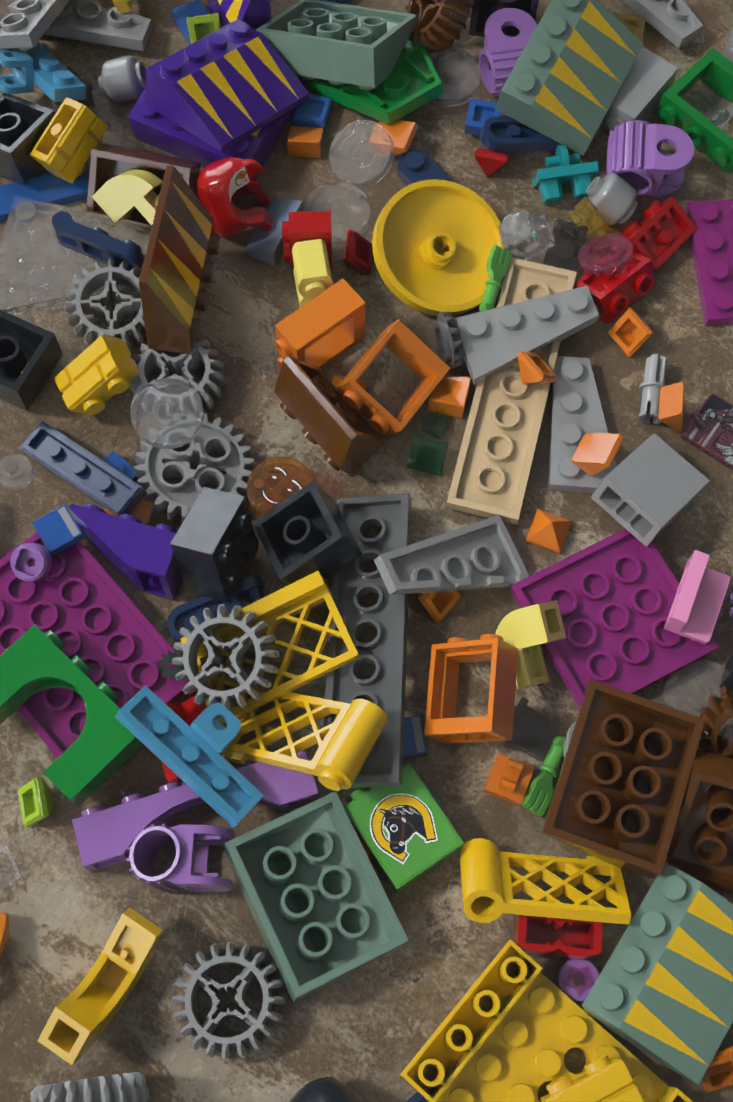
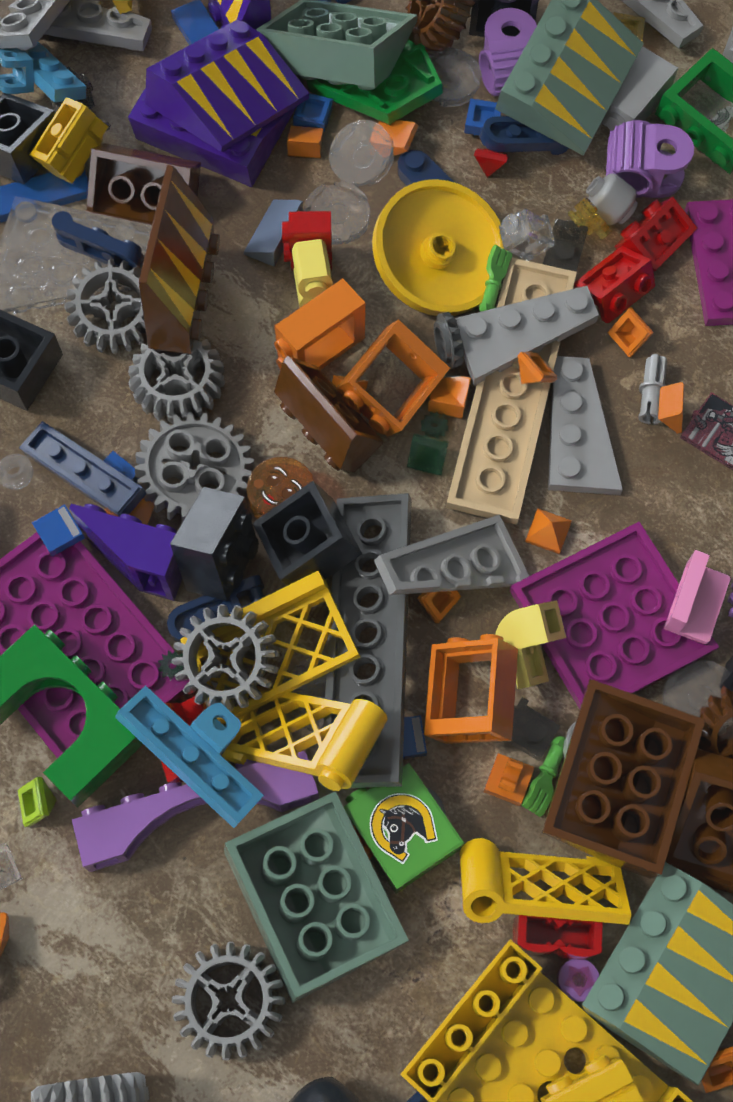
medium lavender tile [10,543,52,581] -> none
yellow arch [38,908,164,1065] -> none
yellow brick [54,334,140,415] -> none
light yellow brick [92,169,163,226] -> none
light grey head [98,56,146,104] -> none
medium lavender piece [126,824,235,893] -> none
clear tile [130,378,204,449] -> none
lime slope [186,13,221,44] -> none
red piece [197,157,273,237] -> none
red slope [342,229,373,275] -> none
teal hips [532,145,599,204] -> none
orange slope [571,433,623,476] -> none
clear pink gear [578,234,634,277] -> none
light grey brick [591,433,710,547] -> none

